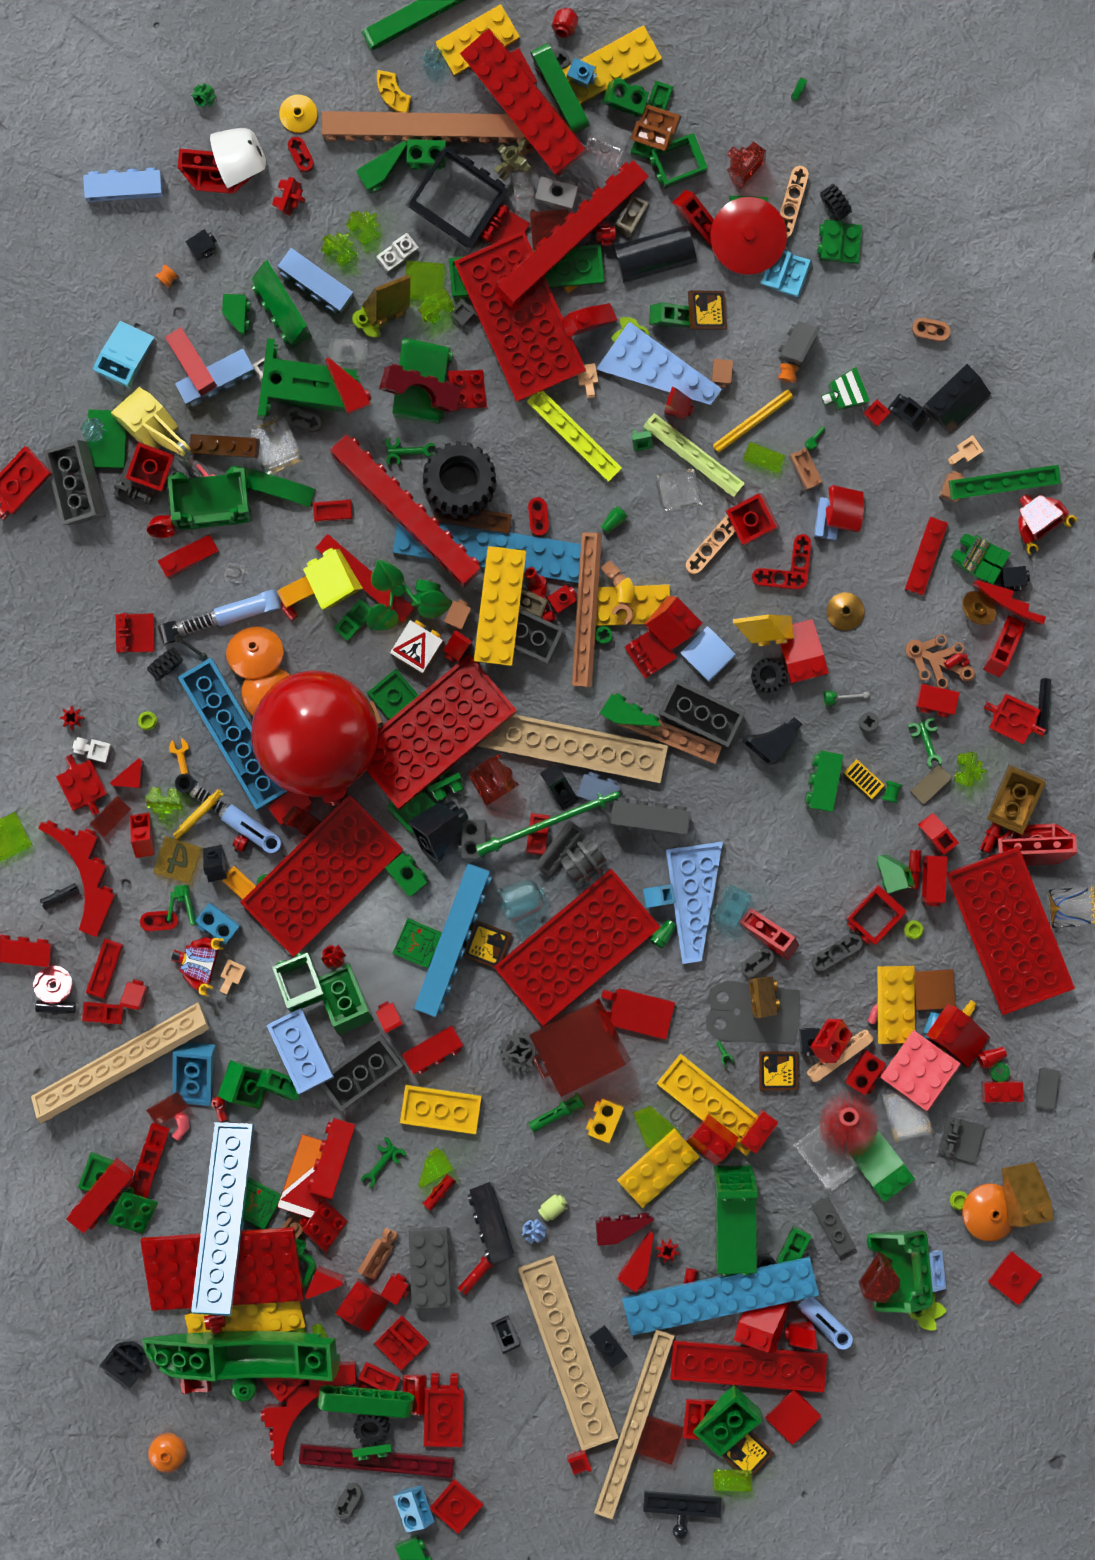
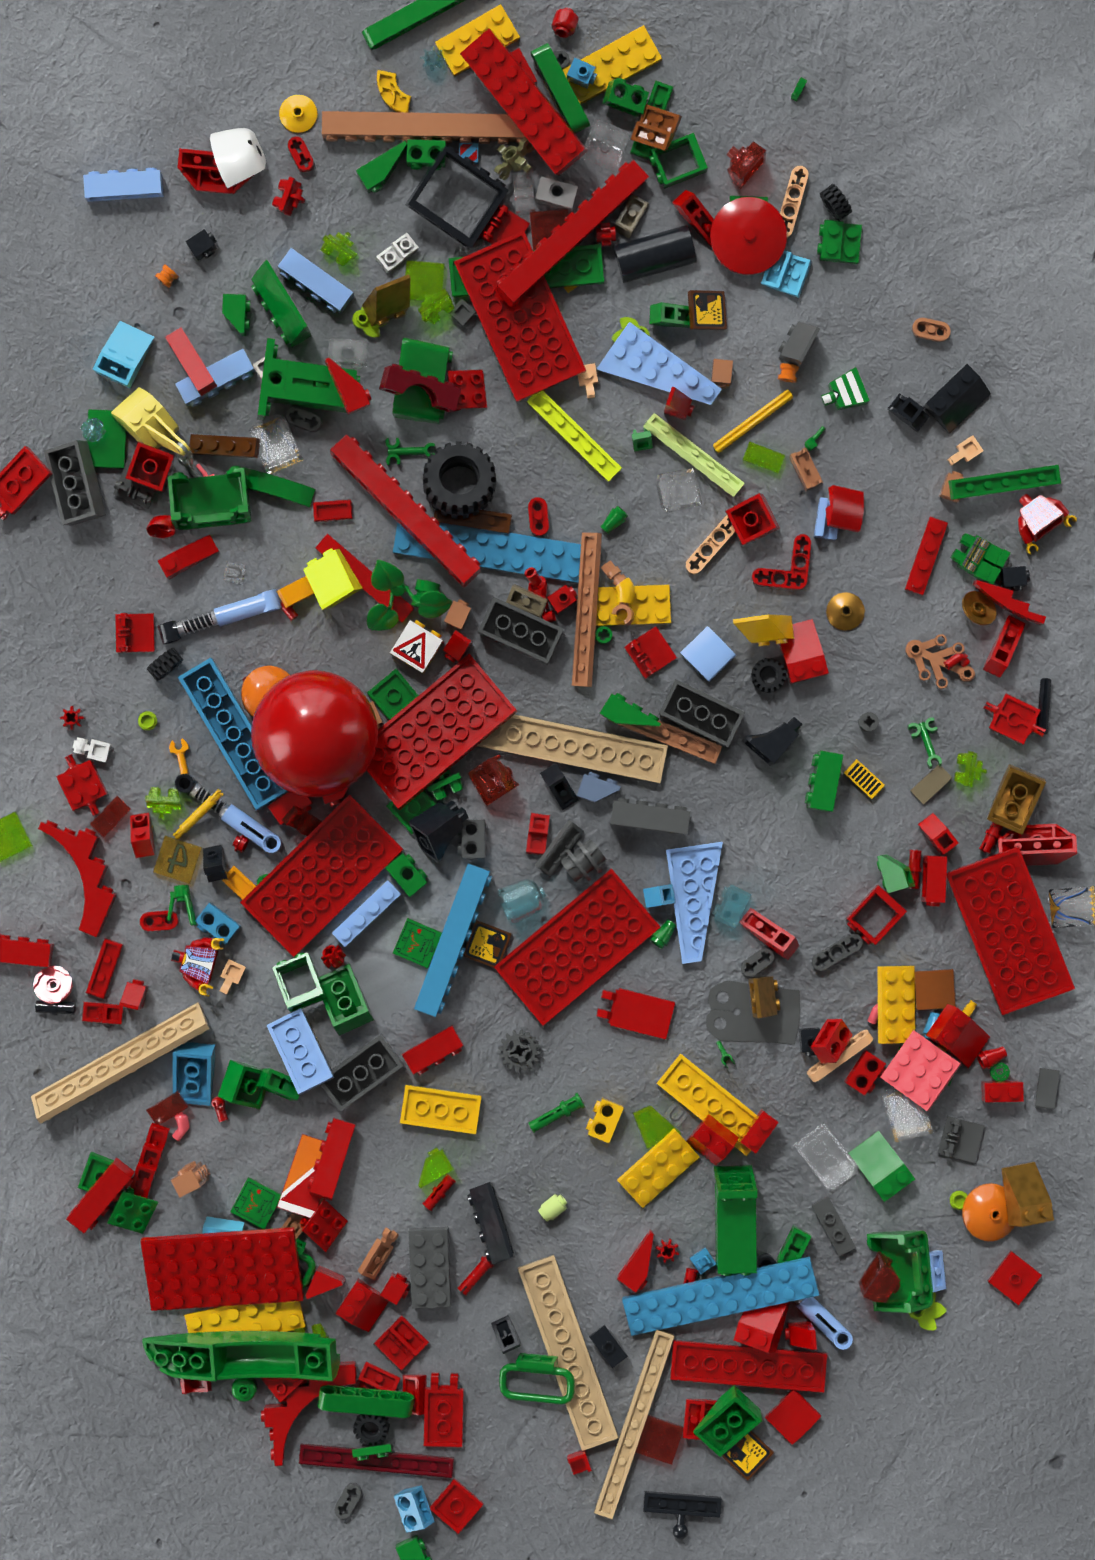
black pin [40,883,80,910] -> none
black slope [99,1341,147,1390] -> none
red slope [110,758,144,788] -> none
orange cylinder [148,1433,187,1473] -> none
pearl dark grey hinge [174,634,207,660] -> none
green gear [191,83,216,108] -> none
plate [191,1122,254,1316] -> none
red gear [204,1315,226,1334] -> none
orange dish [226,627,284,680] -> none
green slope [334,599,371,641] -> none
clear neon green hips [346,210,381,245] -> none
green bar [361,1137,406,1188] -> none
red slope [376,1001,404,1033] -> none
yellow plate [474,546,526,666] -> none
green bar [476,791,621,857] -> none
light blue gear [522,1219,546,1244] -> none
clear red container [529,998,631,1097] -> none
red slope [561,303,618,337] -> none
dark red slope [595,1213,654,1246] -> none
red slope [644,596,702,650] -> none
clear neon green plate [713,1469,753,1492] -> none
tile [759,1051,798,1090] -> none
red piece [820,1091,878,1160] -> none
hinge [824,691,870,706] -> none
red plate [863,399,890,427] -> none
green bush [881,781,903,804] -> none
lime plate [904,920,924,940] -> none
red brick [915,684,960,718] -> none
none -> nougat brick [171,1161,210,1198]
none -> light blue brick [332,880,402,947]
none -> tile [459,143,479,164]
none -> green bar [499,1353,575,1404]
none -> dark azure tile [690,1247,716,1275]

